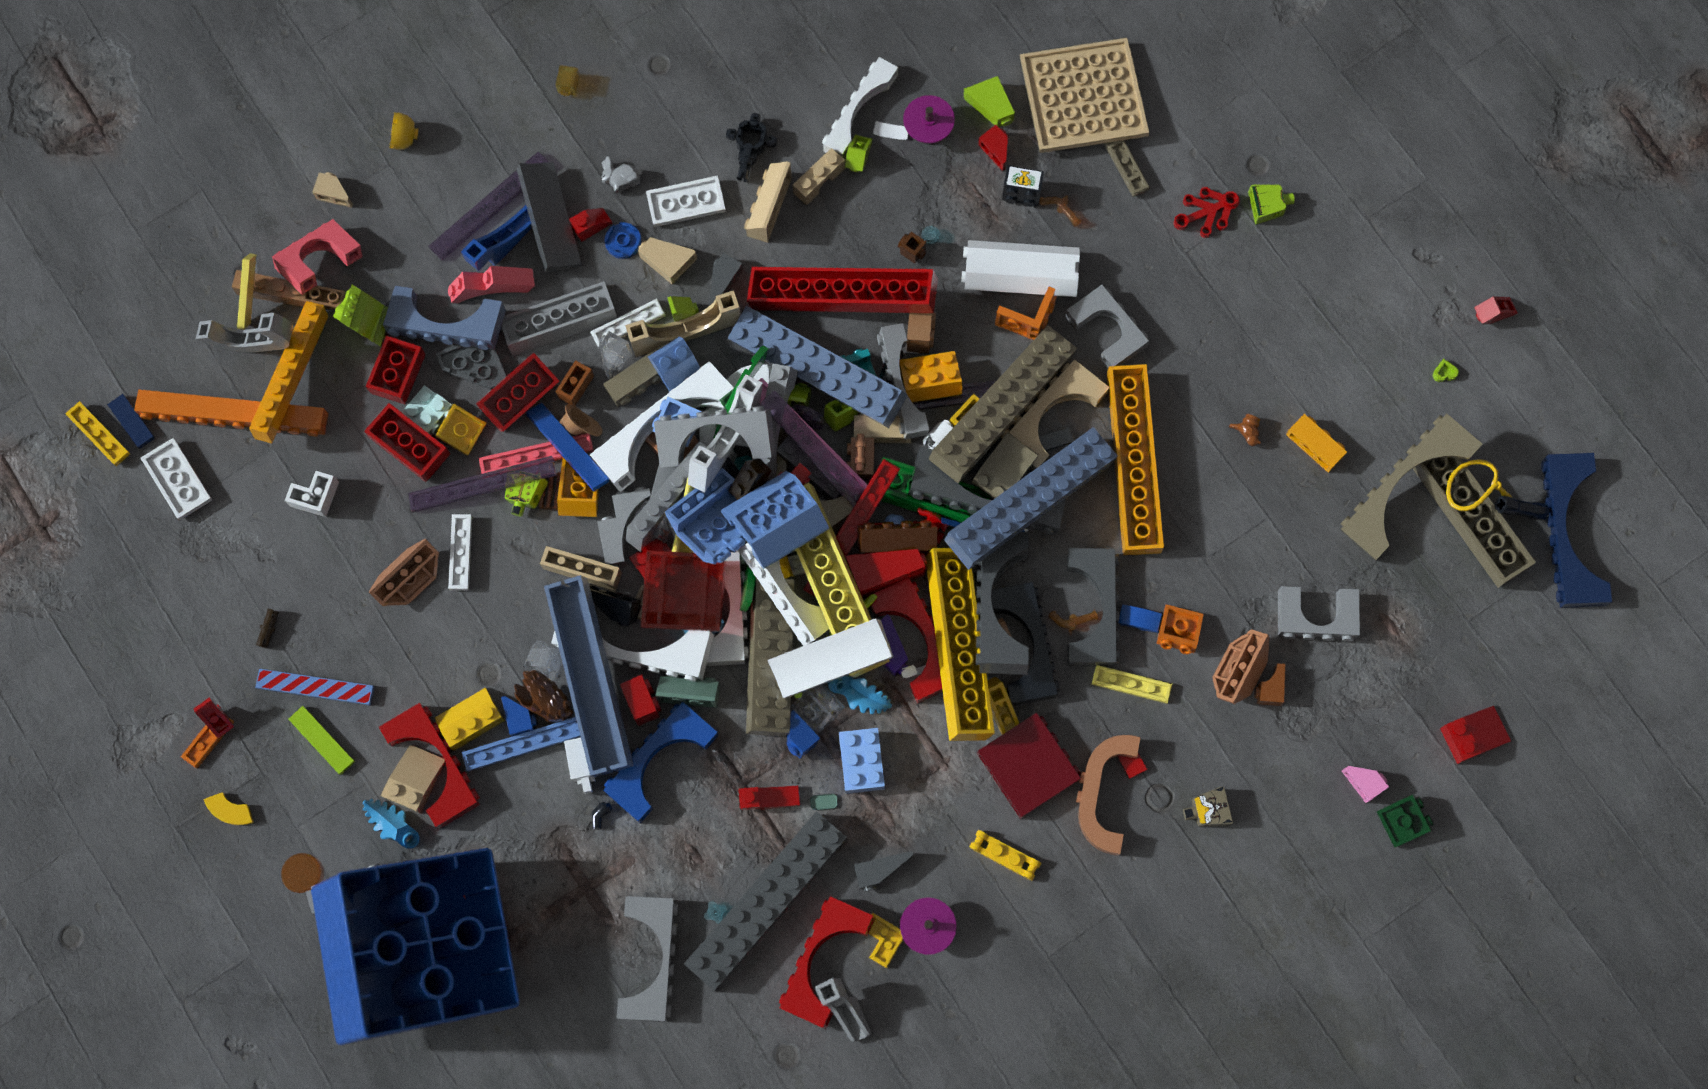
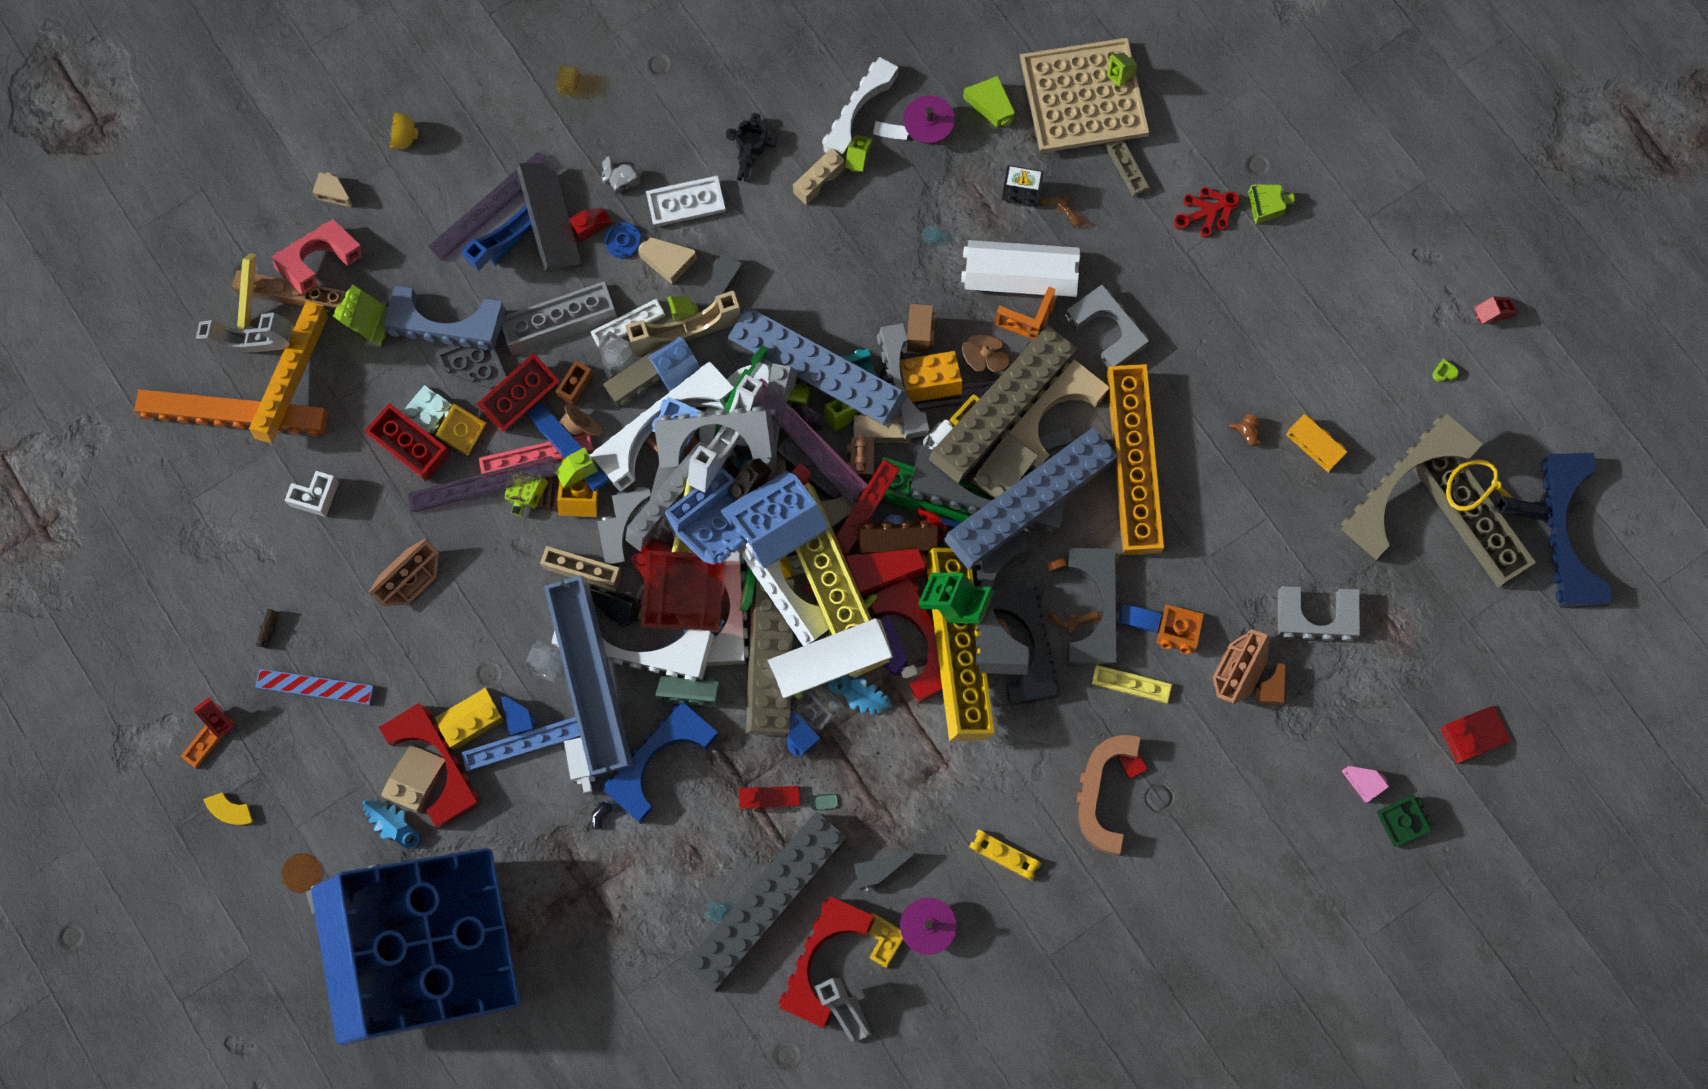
yellow plate [65,401,130,466] -> none
dark blue tile [107,394,155,449] -> none
white plate [141,438,212,520] -> none
lime tile [288,706,355,775] -> none
red brick [365,336,426,405] -> none
coral arch [448,266,535,304] -> none
white plate [448,514,472,591] -> none
reddish brown head [514,670,573,722] -> none
light grey arch [617,896,678,1022] -> none
red brick [620,675,662,726] -> none
tan slope [744,162,792,243] -> none
red brick [747,267,938,313] -> none
light blue brick [839,728,885,794] -> none
reddish brown brick [898,231,927,264] -> none
dark red panel [977,713,1081,819] -> none
red slope [979,125,1008,171] -> none
yellow slope [987,677,1020,735] -> none
torso [1183,786,1233,827] -> none
none -> lime slope [556,447,598,489]
none -> green bracket [918,573,995,624]
none -> medium nougat piece [962,335,1009,372]
none -> orange tile [1048,559,1068,573]
none -> lime slope [1107,53,1137,87]

